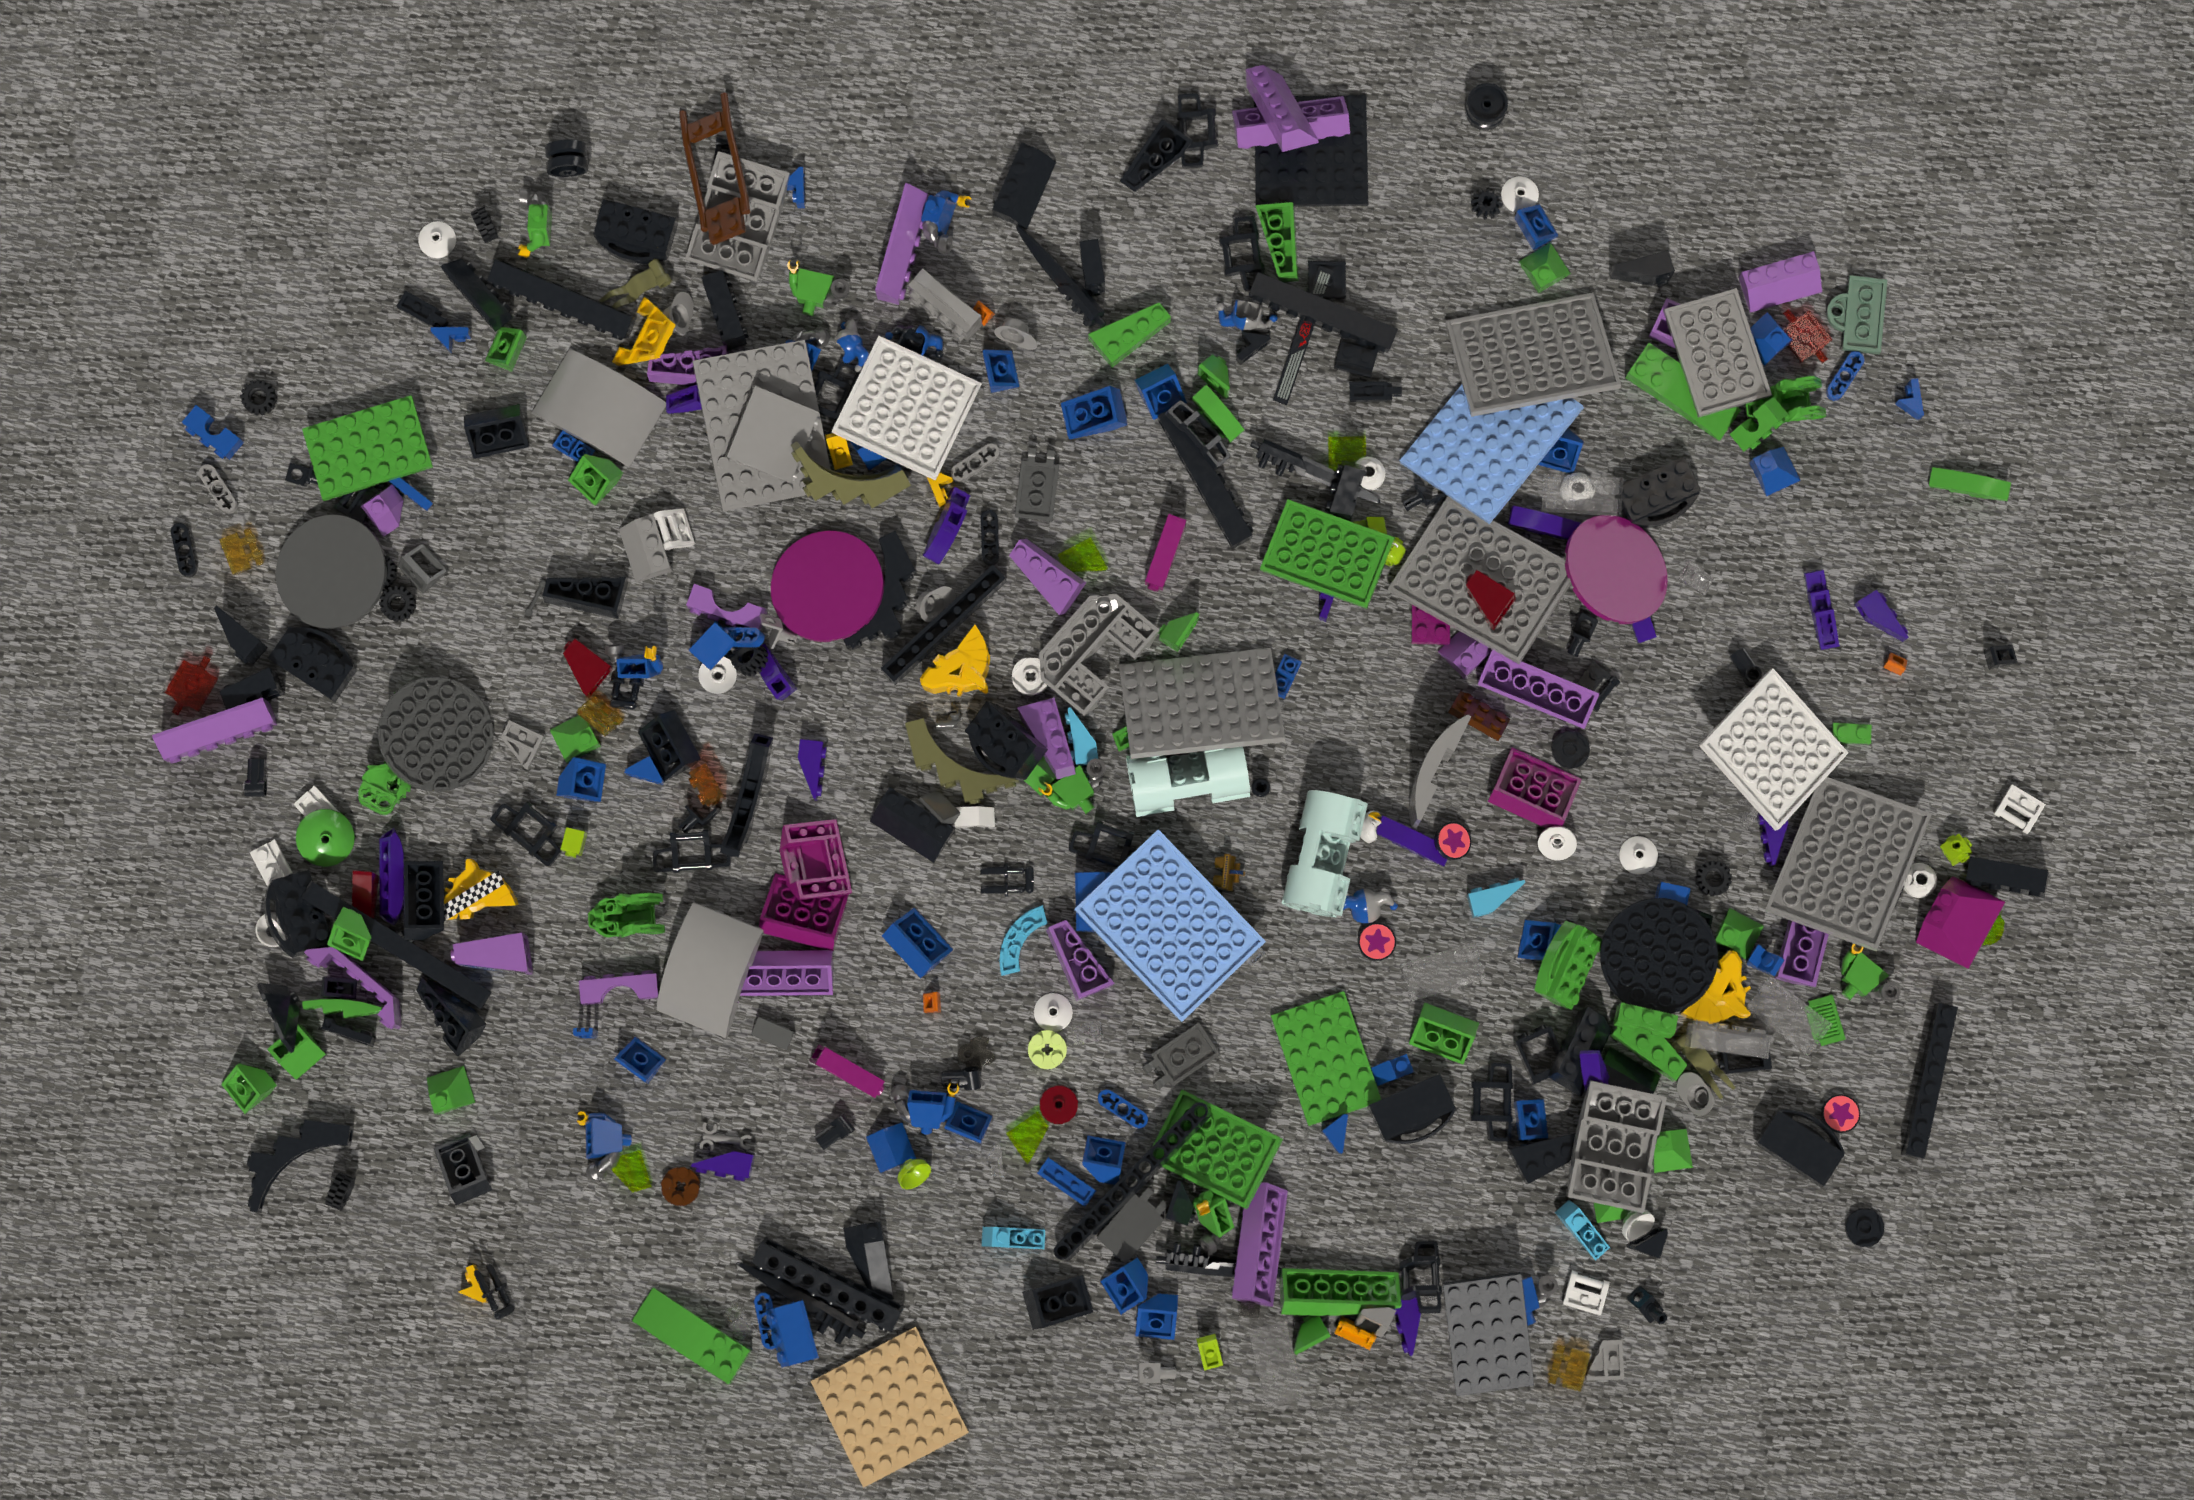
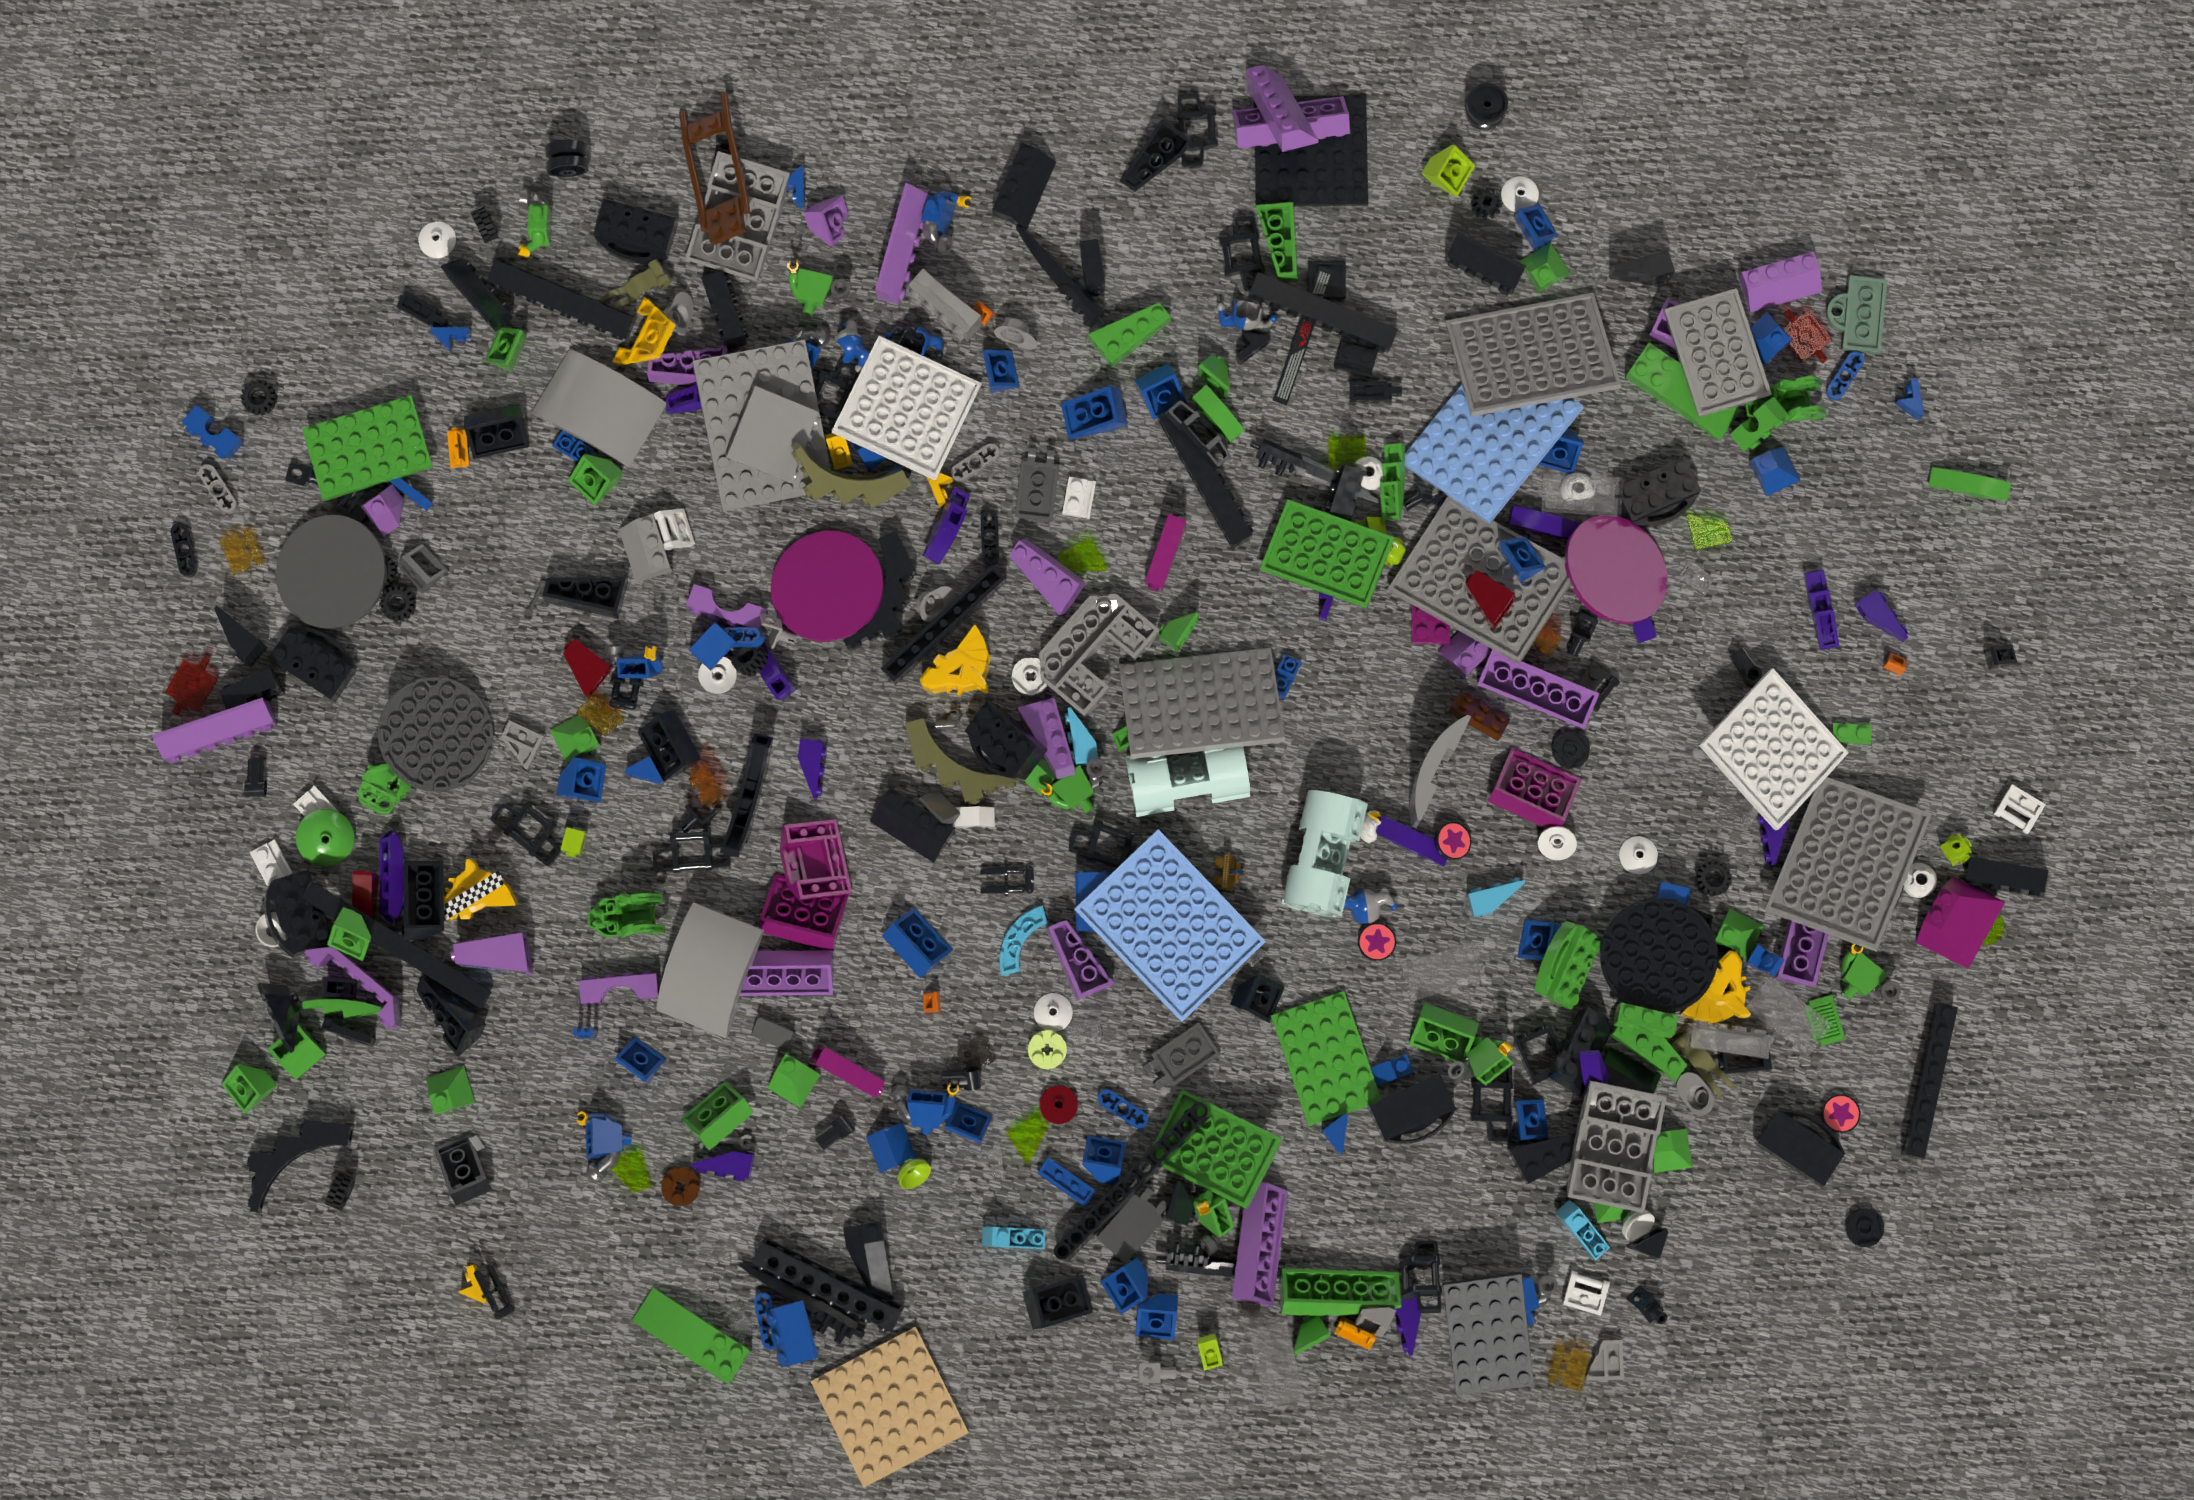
black cone [1251,778,1270,797] -> none
none -> light orange hinge [447,427,469,468]
none -> bright green slope [681,1081,754,1150]
none -> bright green slope [768,1054,821,1108]
none -> medium lavender slope [804,195,848,246]
none -> white plate [1062,477,1096,519]
none -> black slope [1230,974,1284,1023]
none -> bright green slope [1380,443,1405,520]
none -> lime slope [1421,144,1475,197]
none -> black slope [1445,232,1526,295]
none -> bright green torso [1448,1037,1514,1085]
none -> blue slope [1499,537,1546,583]
none -> clear orange brick [1532,625,1564,657]
none -> clear neon green wing [1686,514,1733,551]

